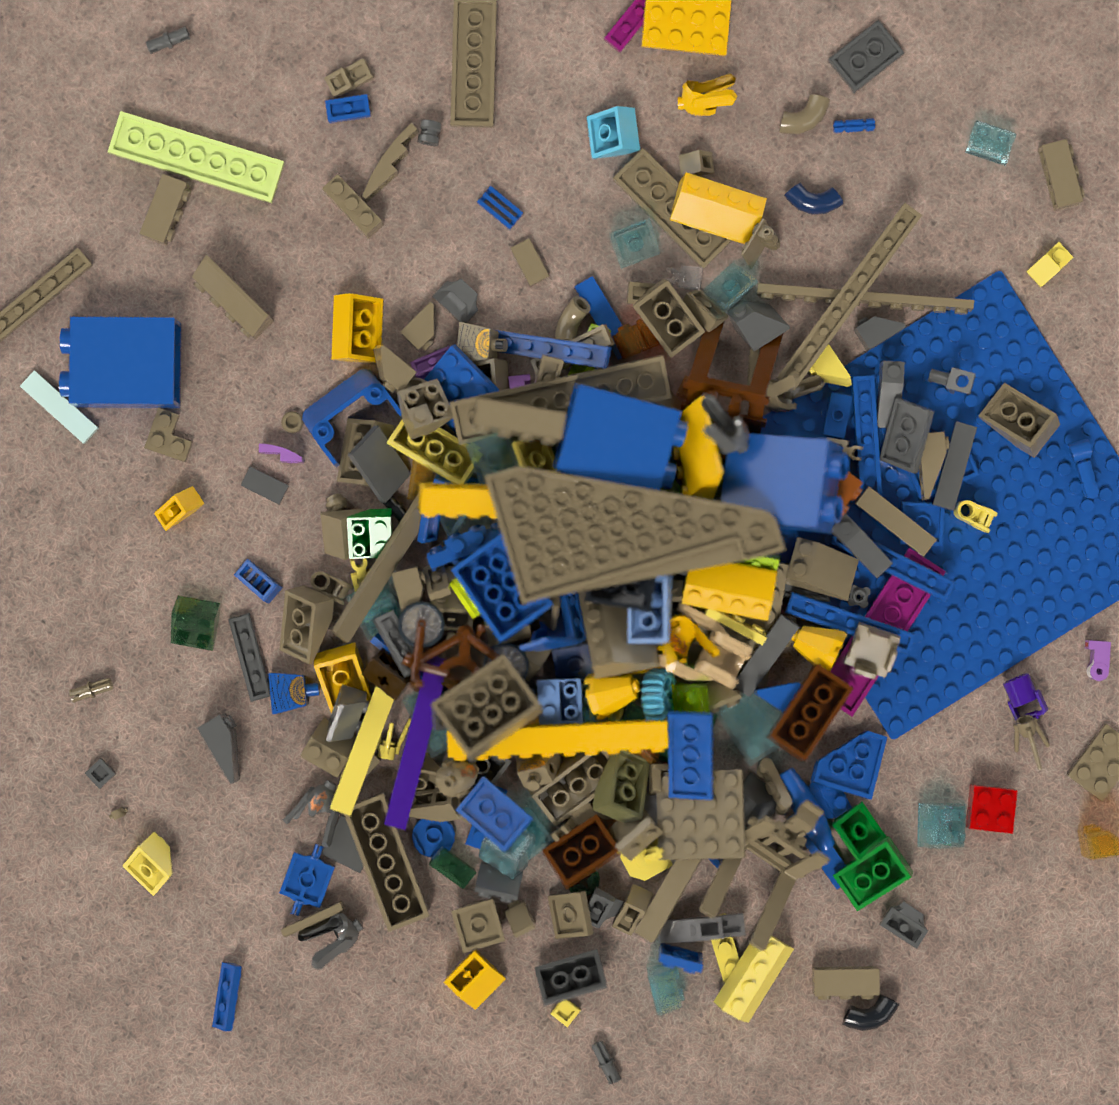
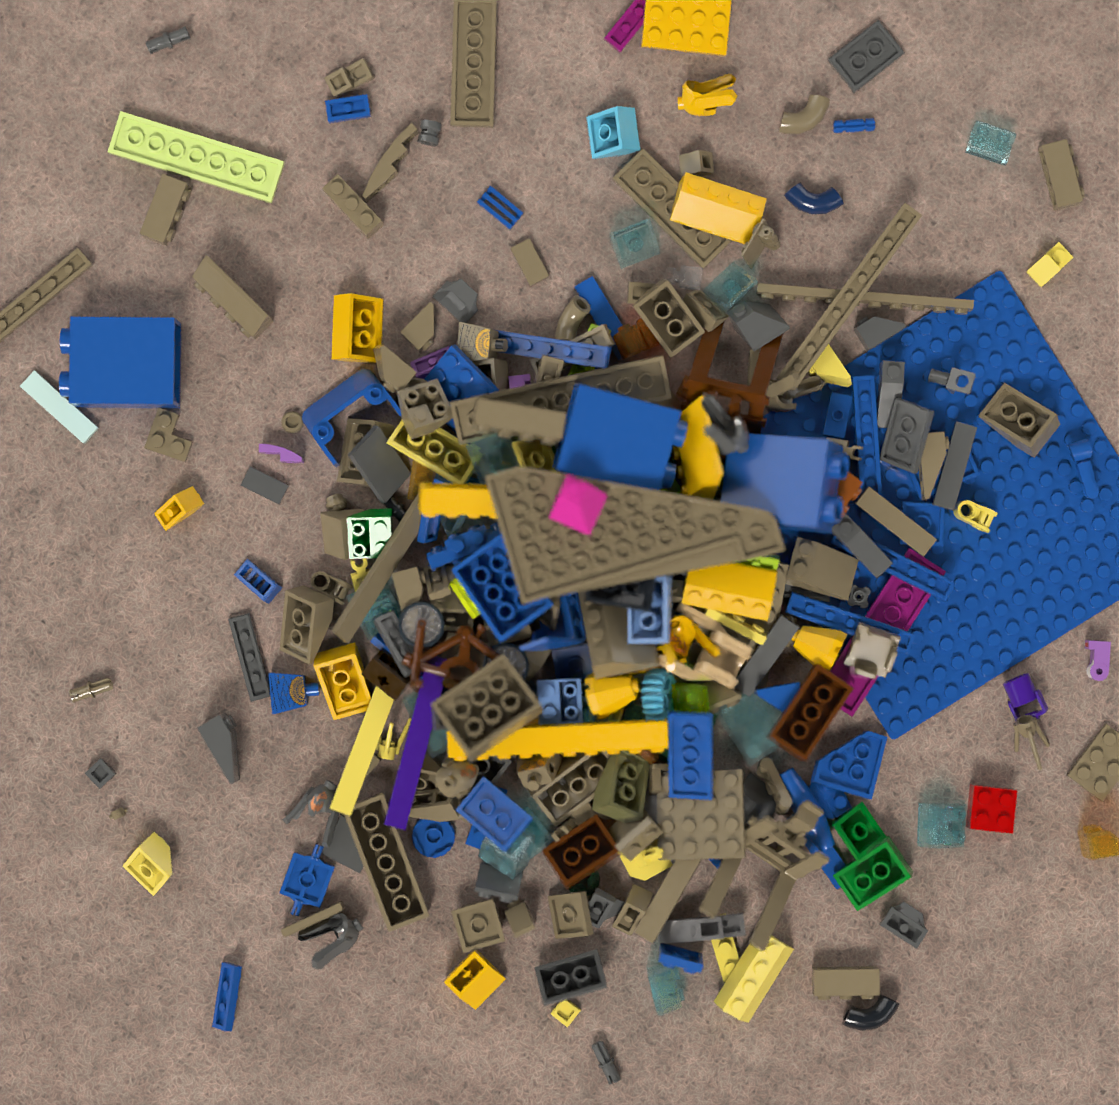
clear green slope [171,595,220,651] -> none
dark tan slope [300,718,357,778] -> none
dark grey slope [326,684,369,742] -> none
clear green plate [429,846,477,889] -> none
none -> dark pink slope [549,475,608,536]

